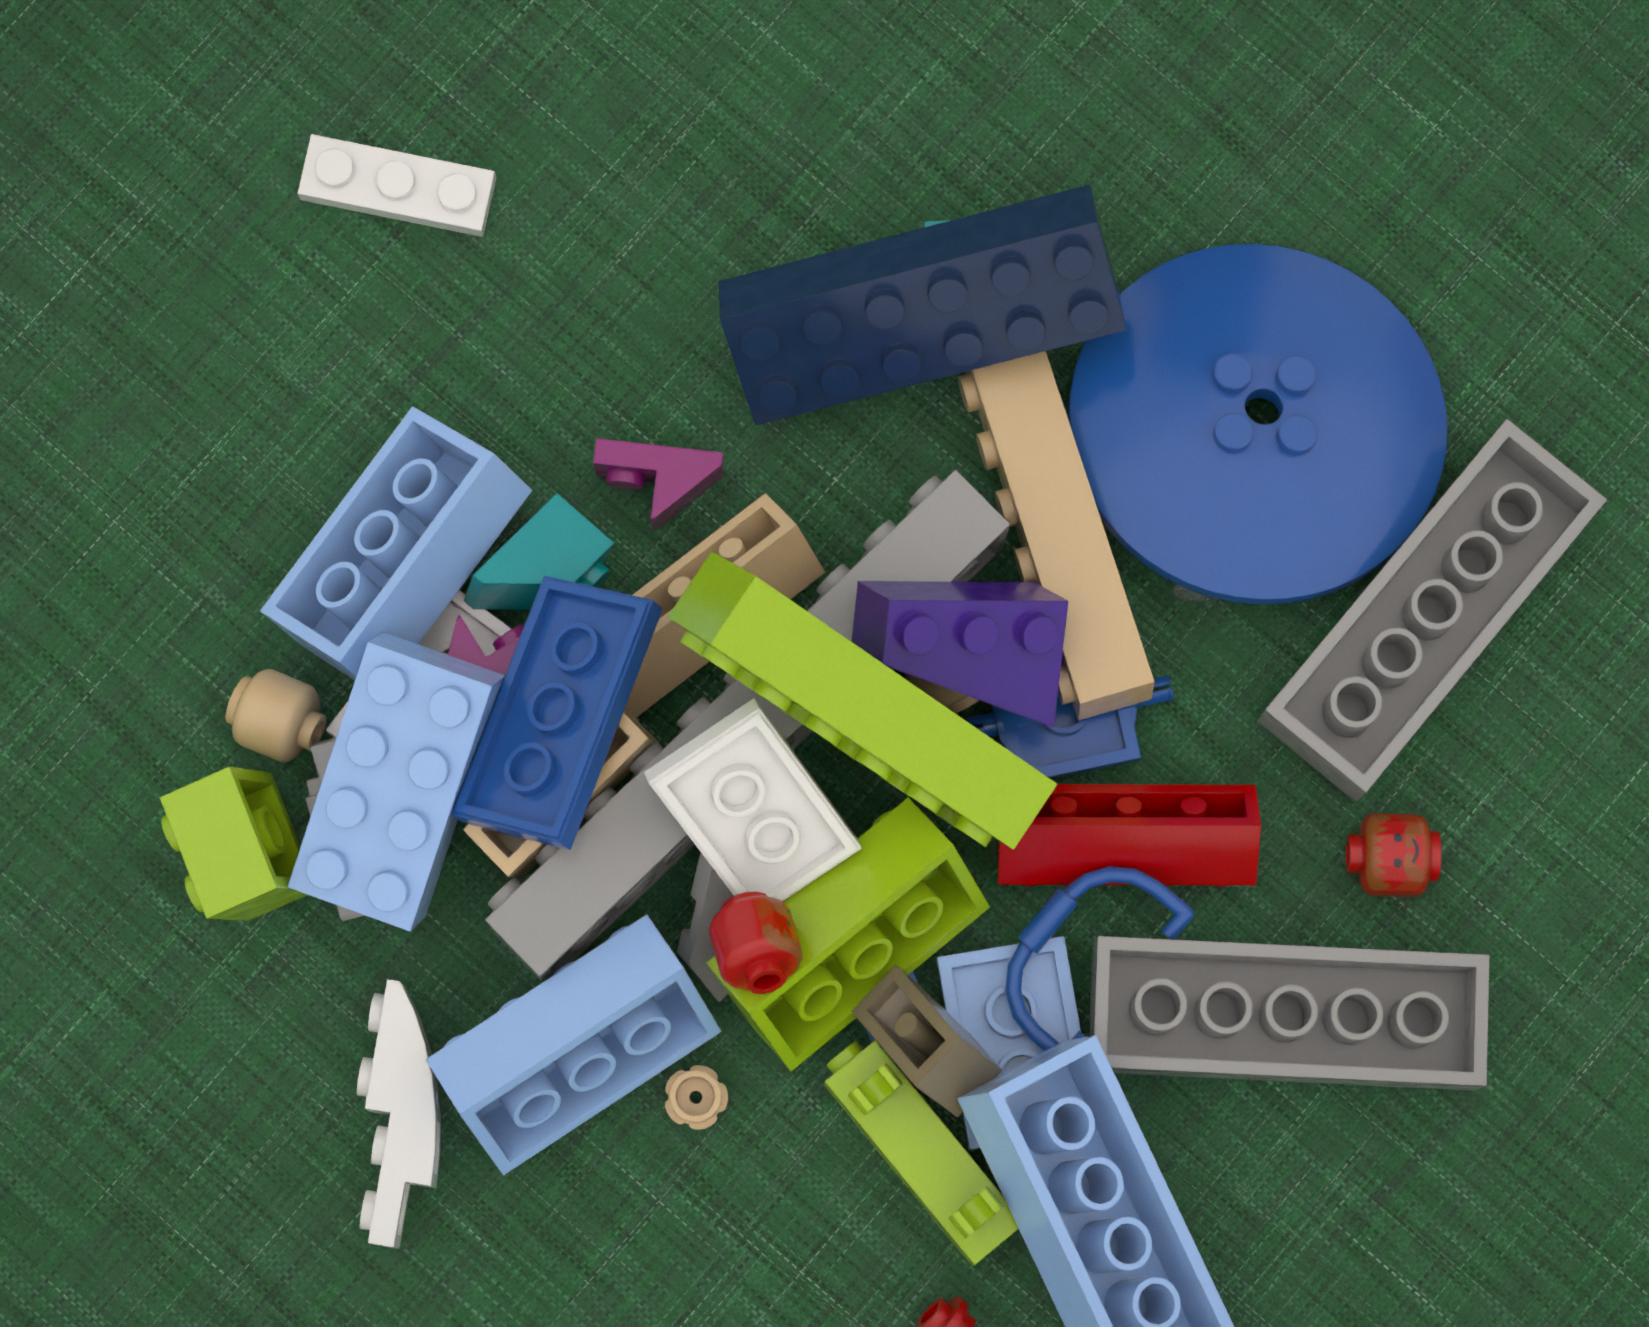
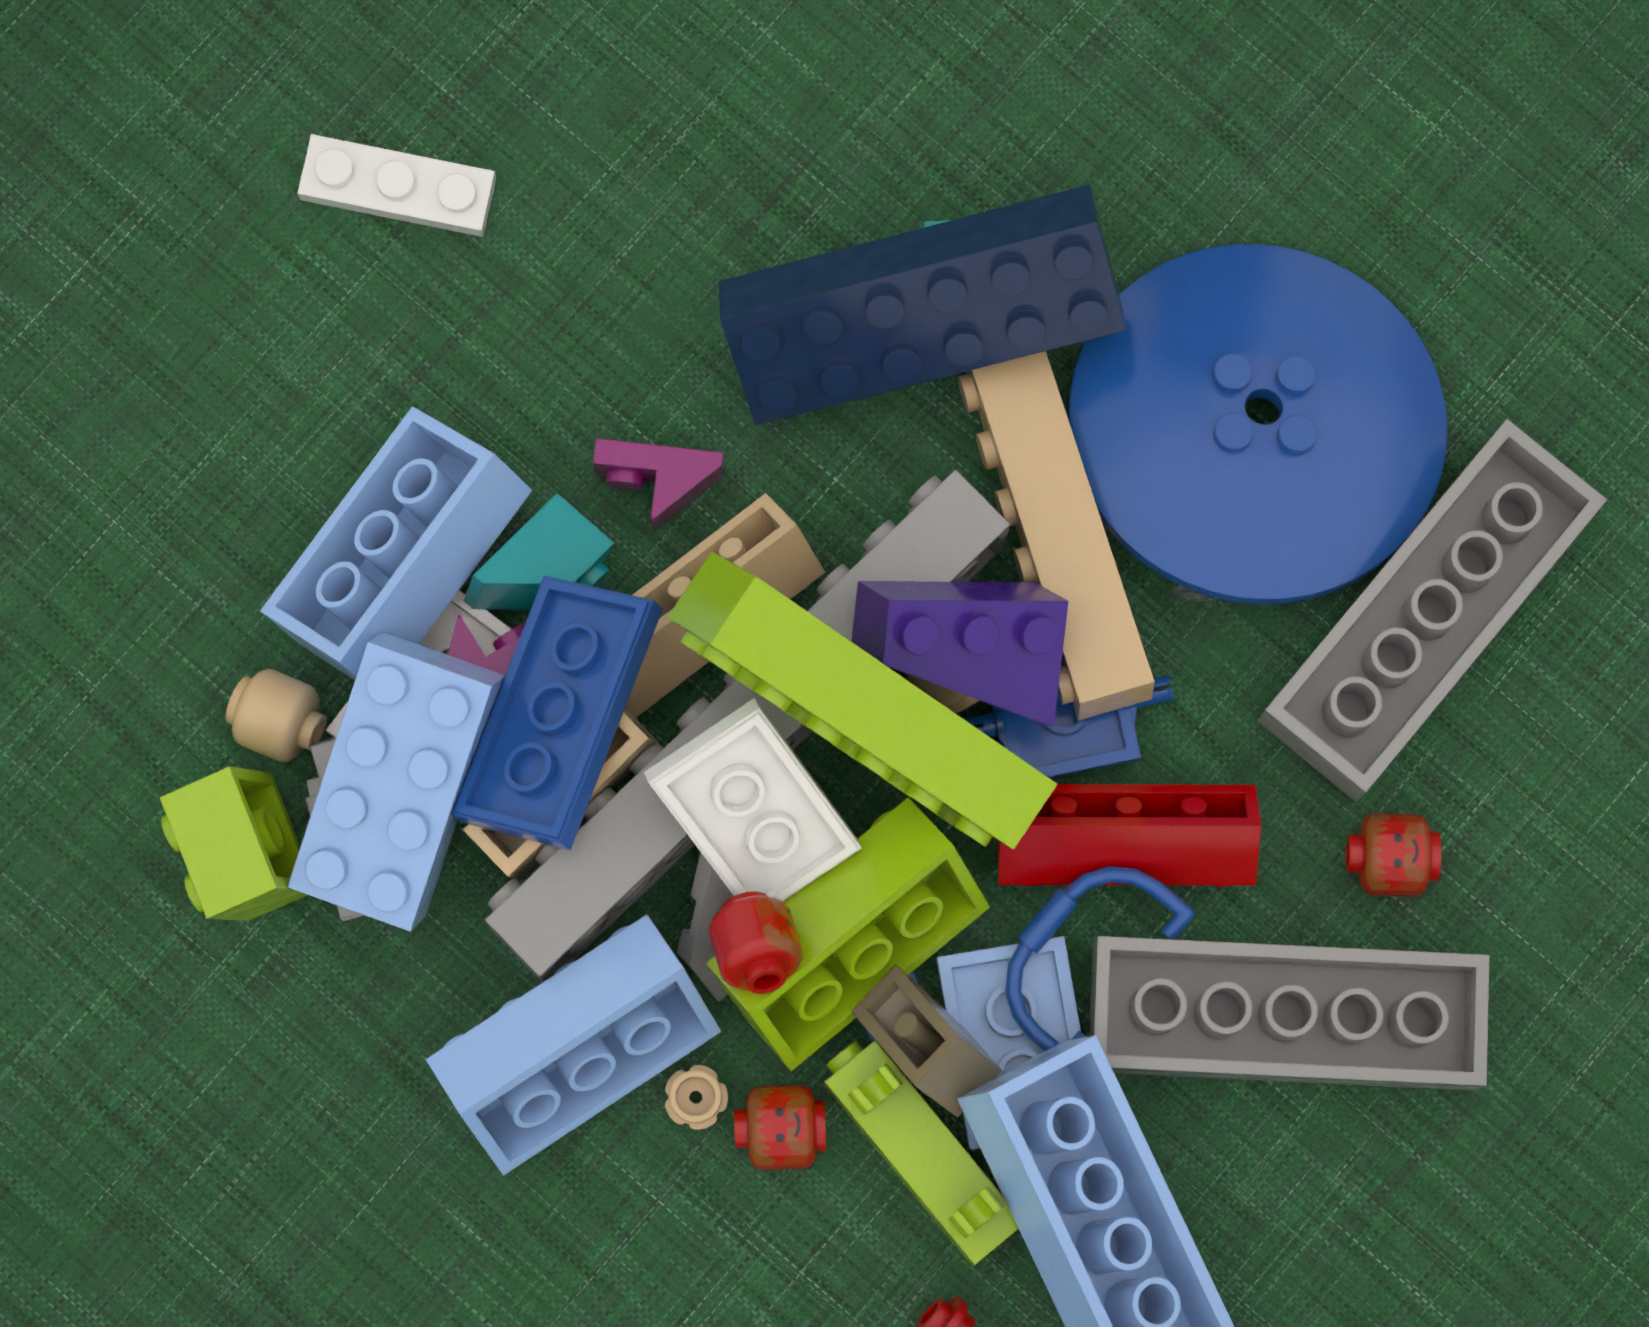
white slope [357,979,441,1249] -> none
none -> red head [734,1084,826,1170]

